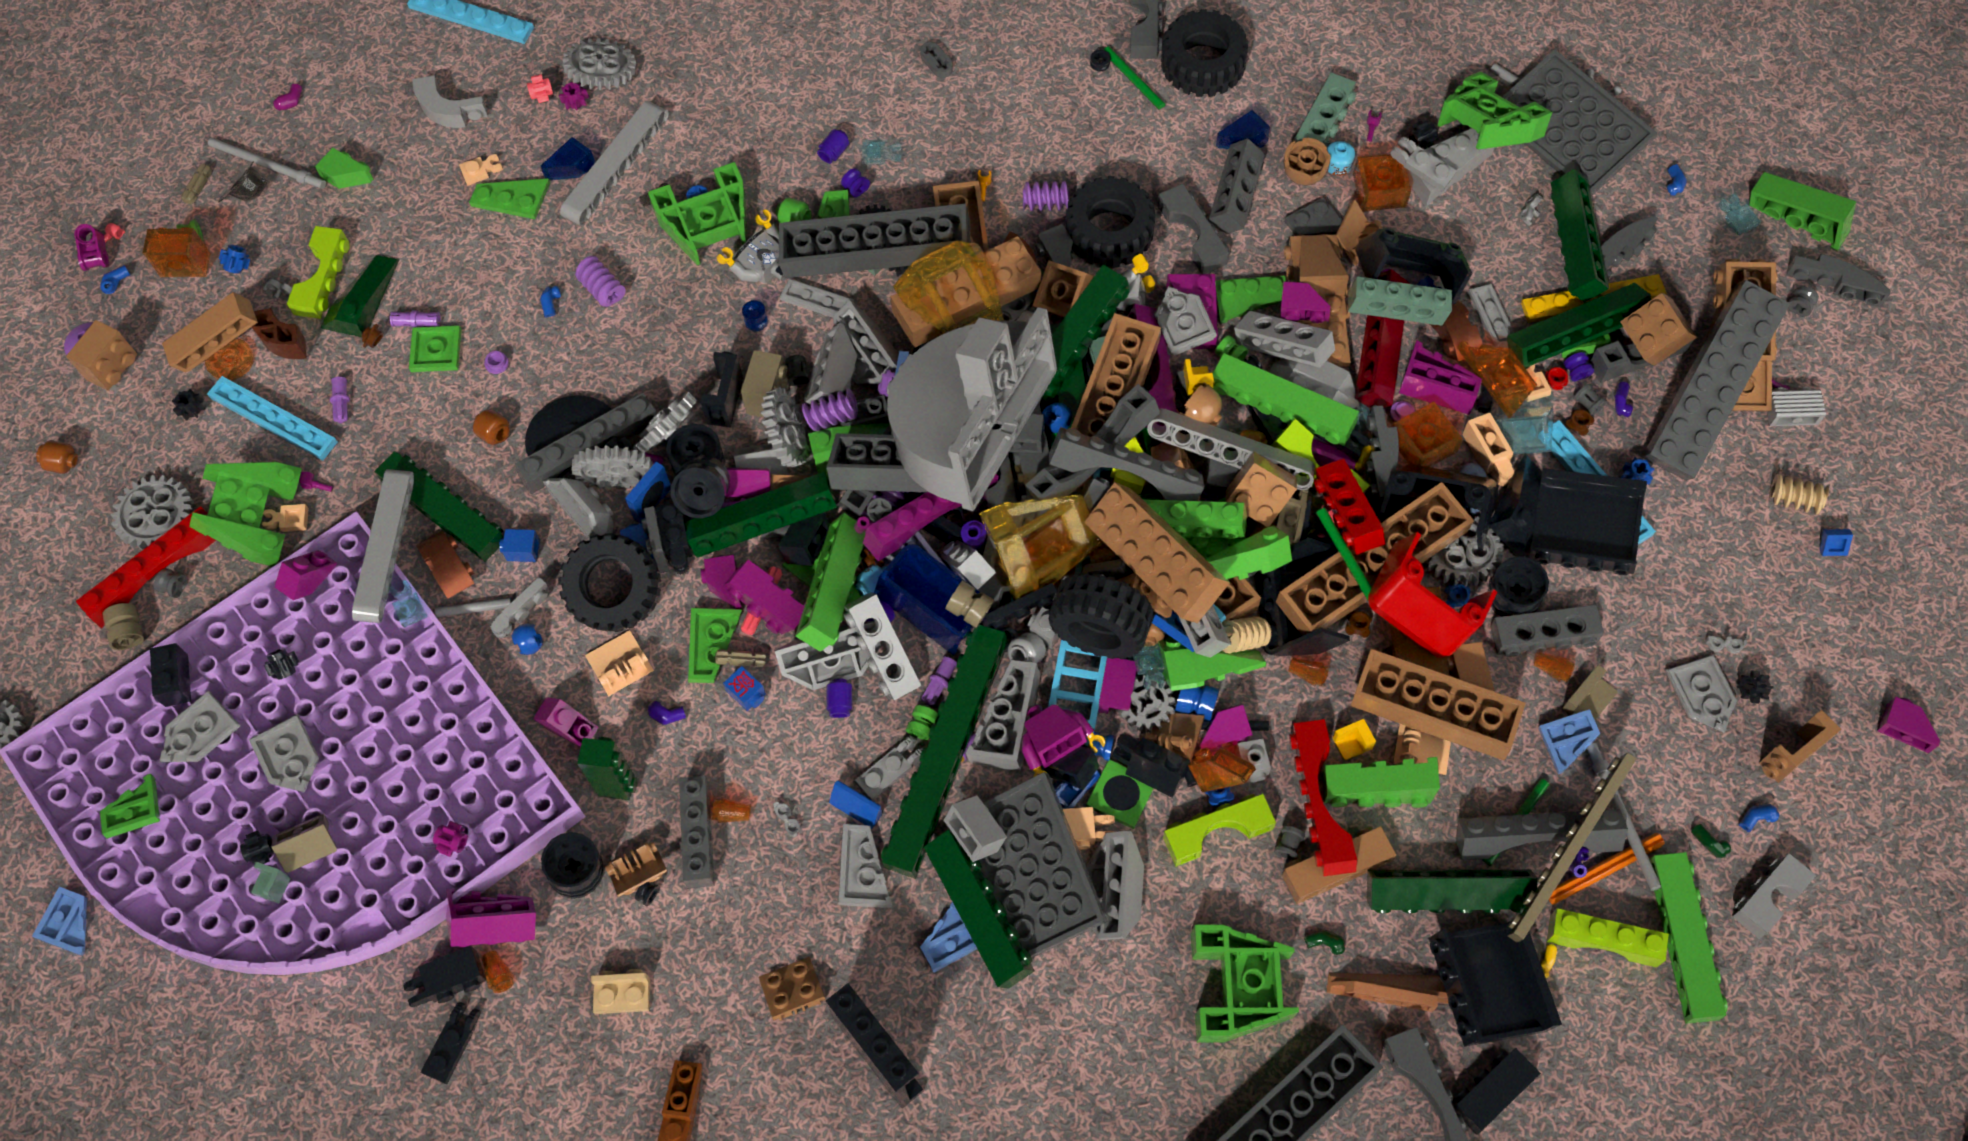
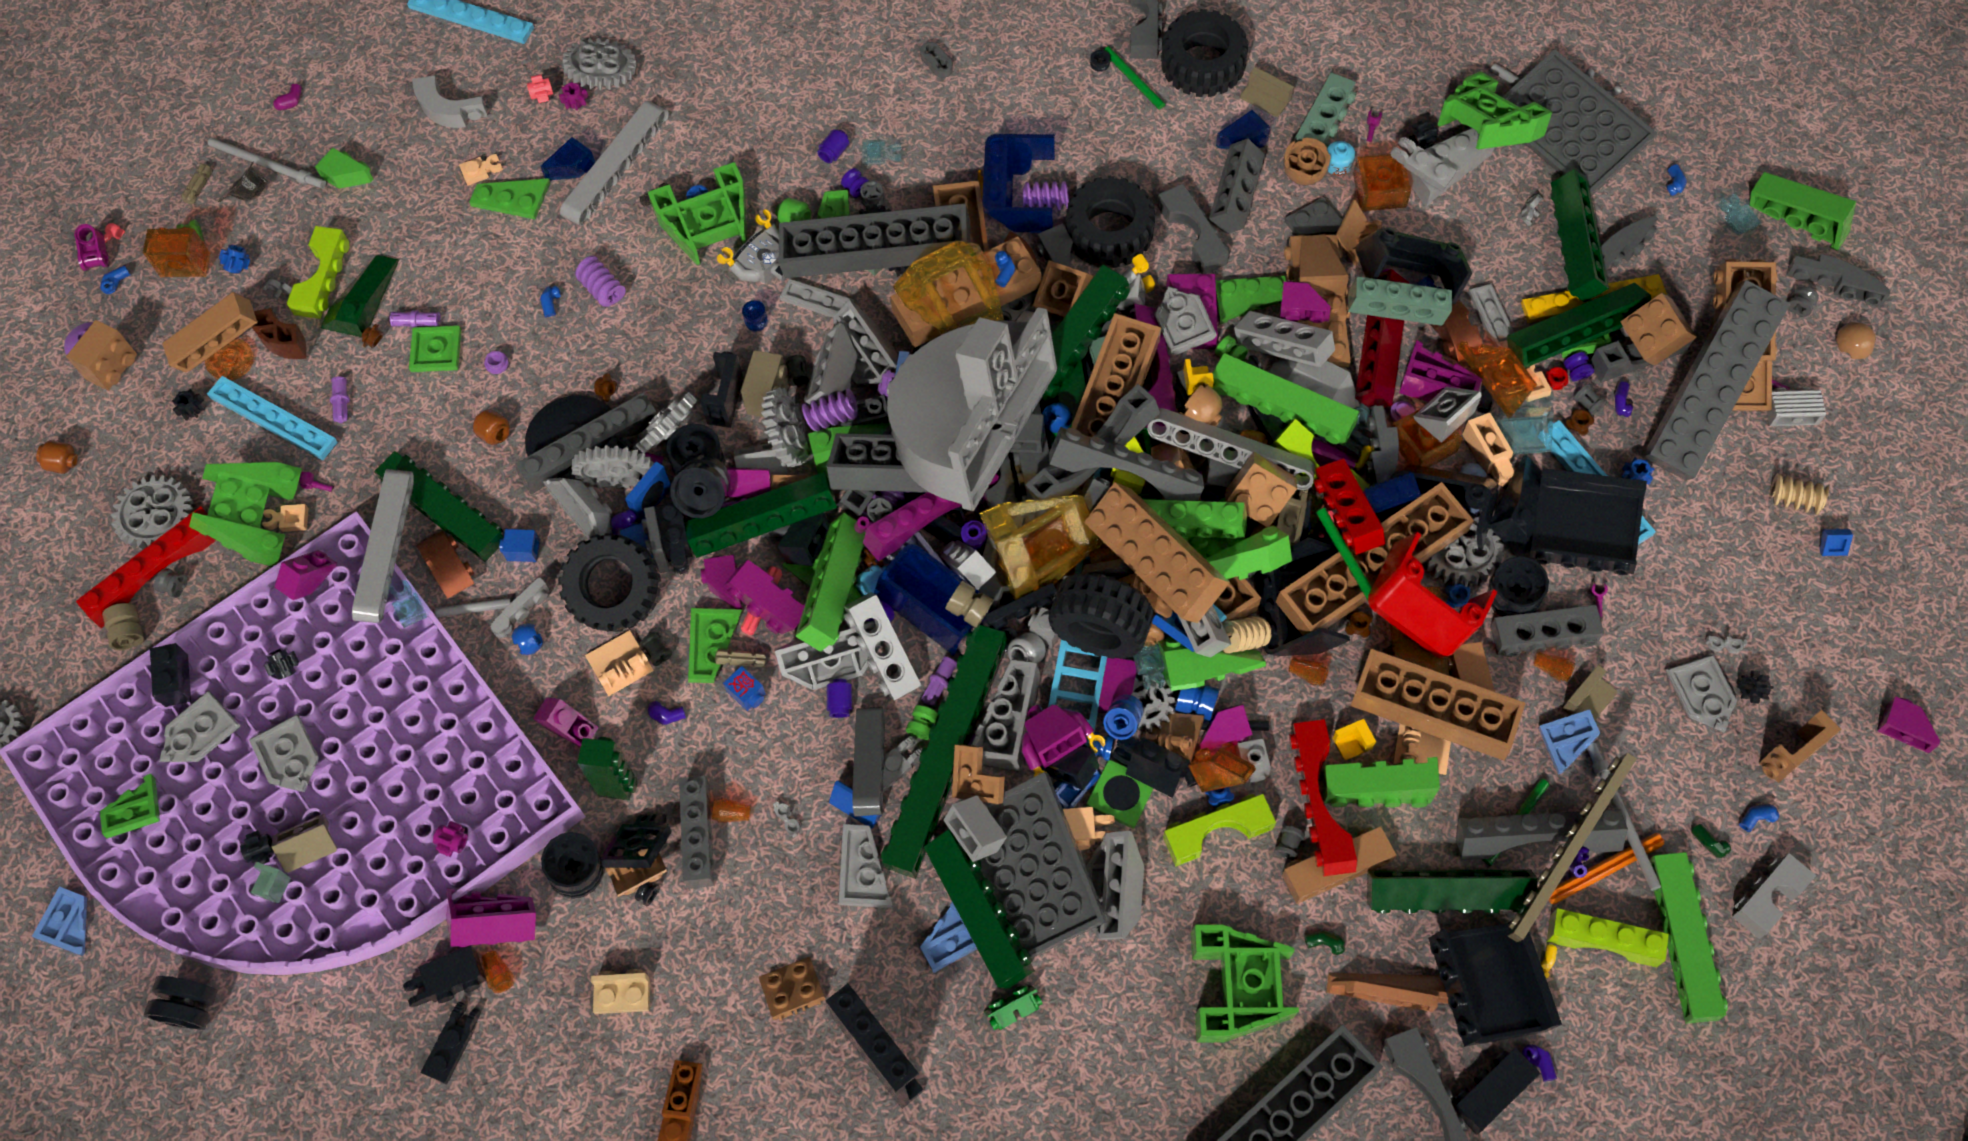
none -> black wheel [144,976,218,1030]
none -> reddish brown plate [594,373,617,402]
none -> black piece [600,814,672,868]
none -> dark purple arm [611,510,637,535]
none -> pearl dark grey bush [639,632,672,666]
none -> dark grey beam [852,707,885,817]
none -> dark grey wheel [860,181,884,208]
none -> medium nougat plate [952,744,1005,804]
none -> clear blue windscreen [982,134,1055,233]
none -> green hinge [983,984,1043,1030]
none -> blue arm [995,251,1015,287]
none -> blue wheel [1103,694,1144,740]
none -> dark tan panel [1240,67,1294,117]
none -> clear blue brick [1363,472,1421,514]
none -> light grey slope [1413,387,1482,443]
none -> dark purple arm [1522,1044,1557,1082]
none -> magenta hand [1590,582,1608,617]
none -> medium nougat hair [1836,322,1876,359]

